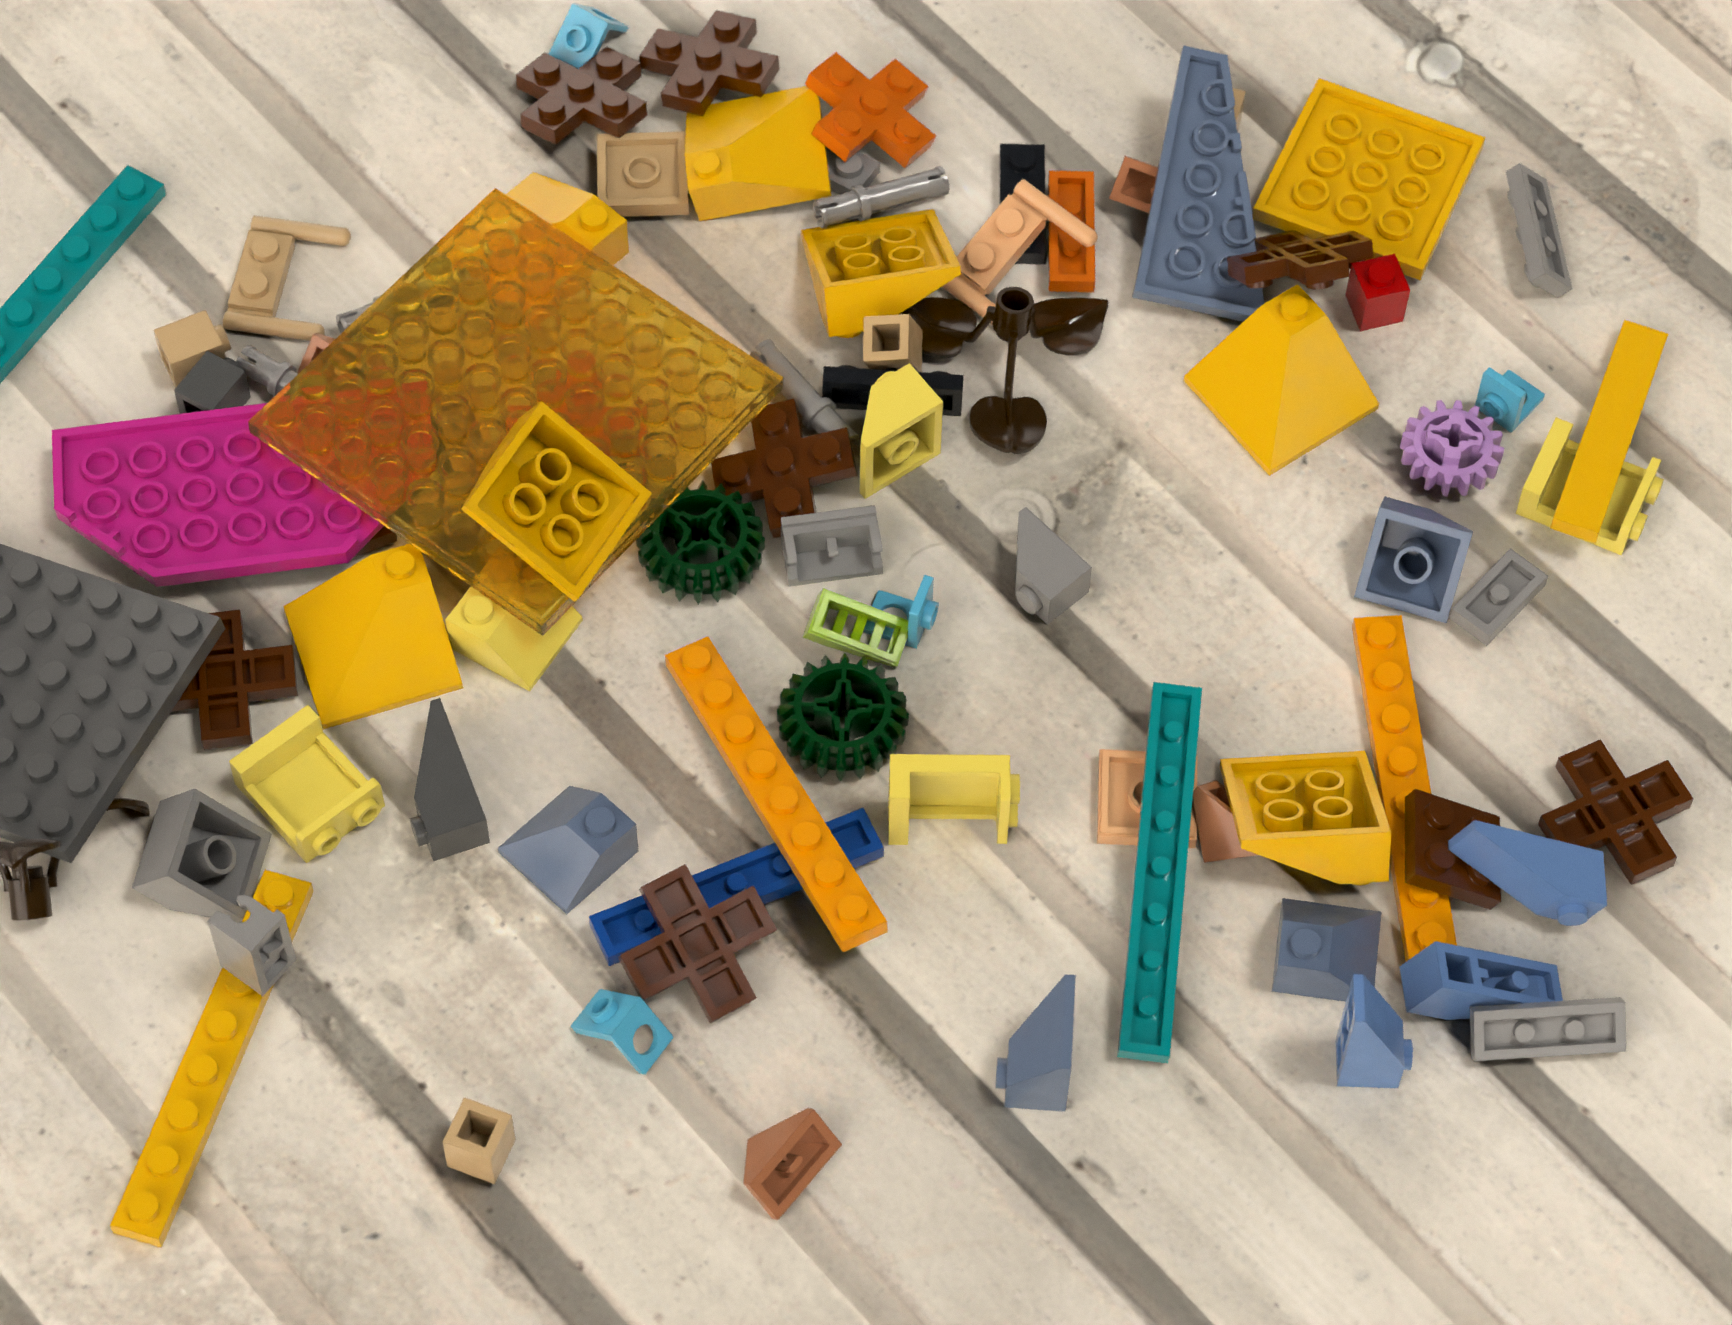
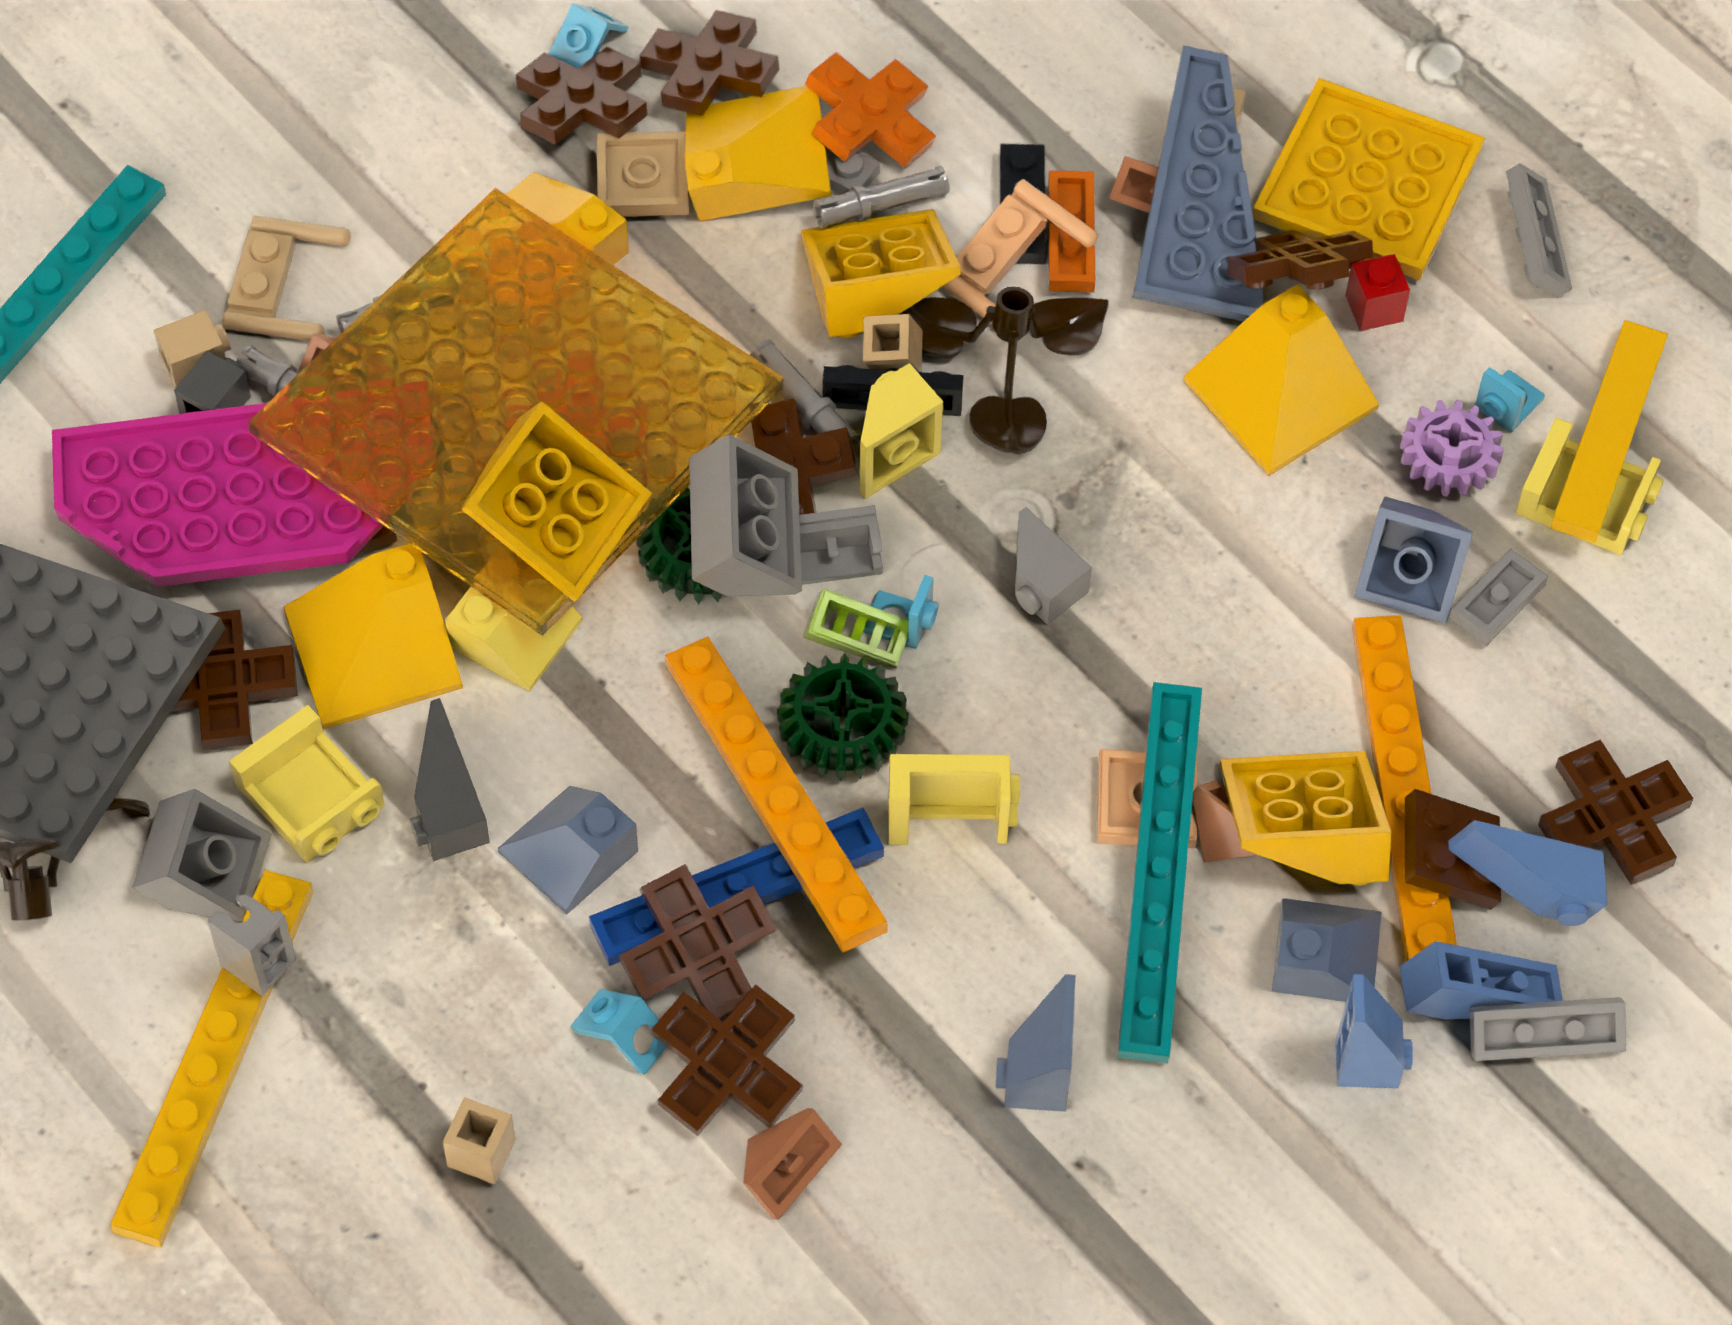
none -> reddish brown plate [651,984,803,1136]
none -> light grey slope [689,434,802,597]

